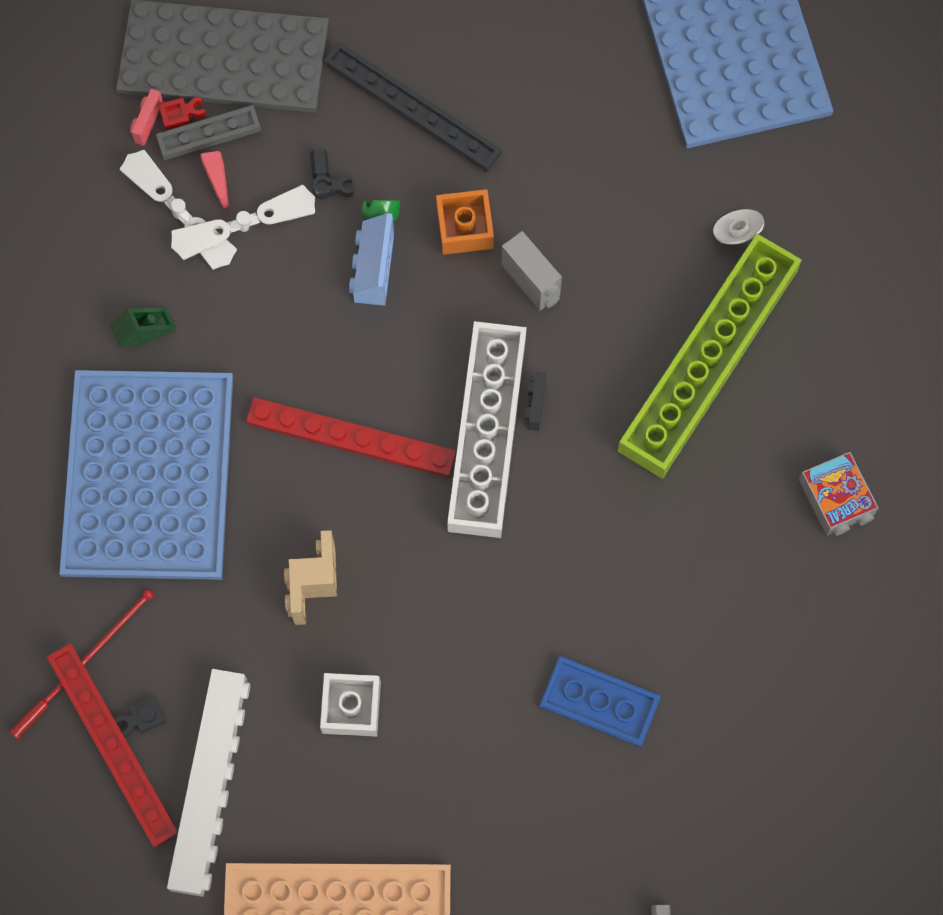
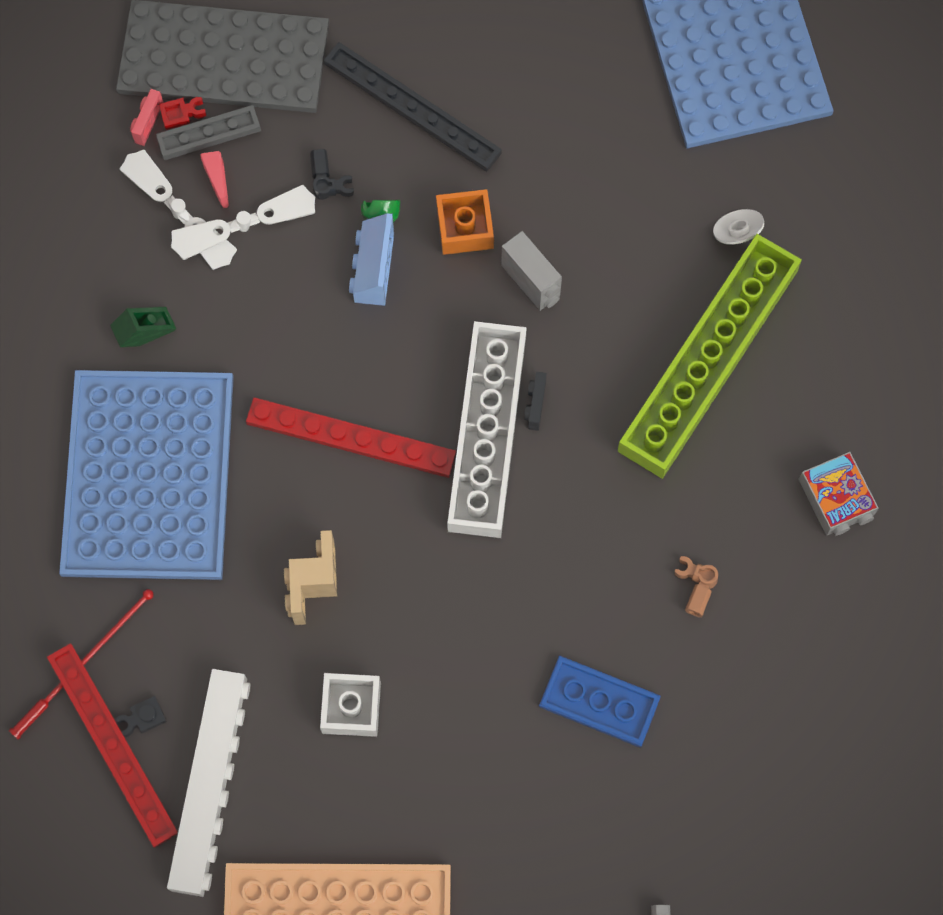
none -> nougat bar [675,556,718,617]

